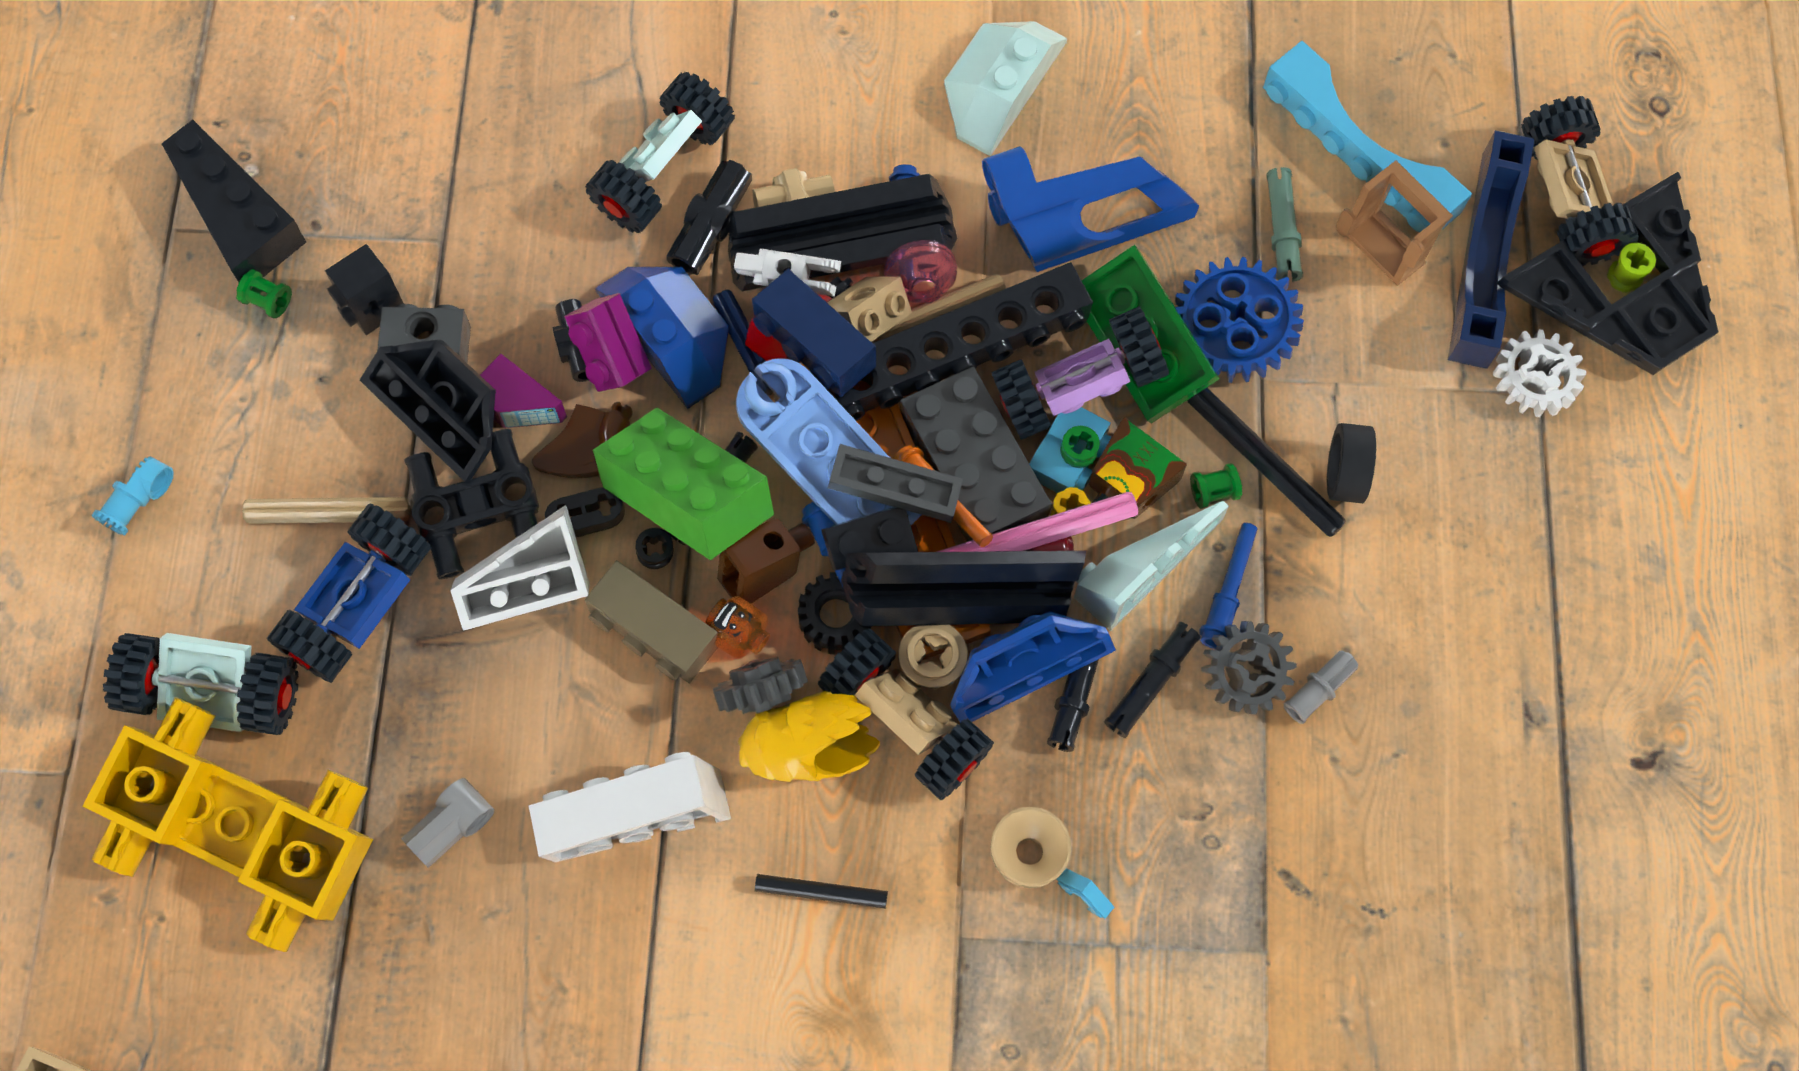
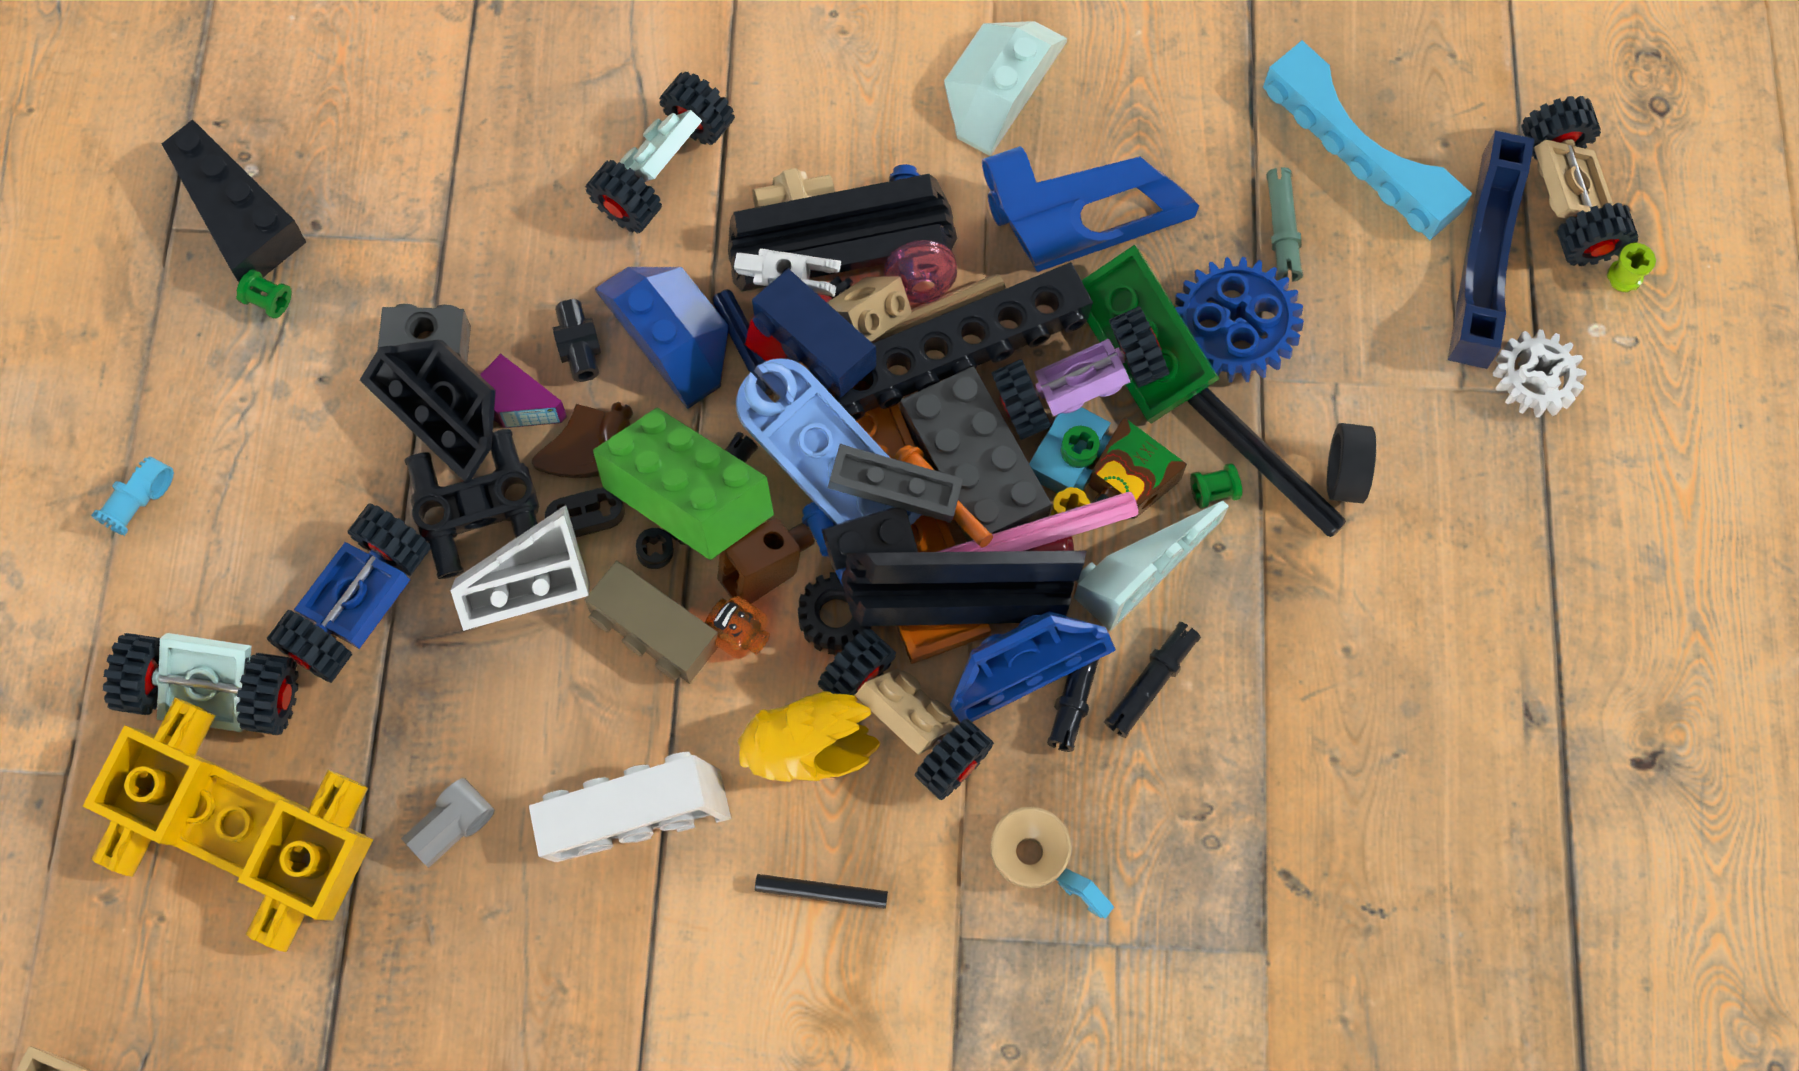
tan axle [242,497,411,524] -> none
black brick [325,244,404,335] -> none
magenta brick [564,293,652,392] -> none
black piece [667,160,752,276] -> none
dark grey gear [713,656,808,714] -> none
tan gear [899,625,967,690] -> none
blue pin [1199,523,1258,649] -> none
dark grey gear [1201,621,1297,714] -> none
light grey axle [1284,651,1359,724] -> none
medium nougat piece [1336,160,1453,286] -> none
black wing [1497,172,1719,375] -> none

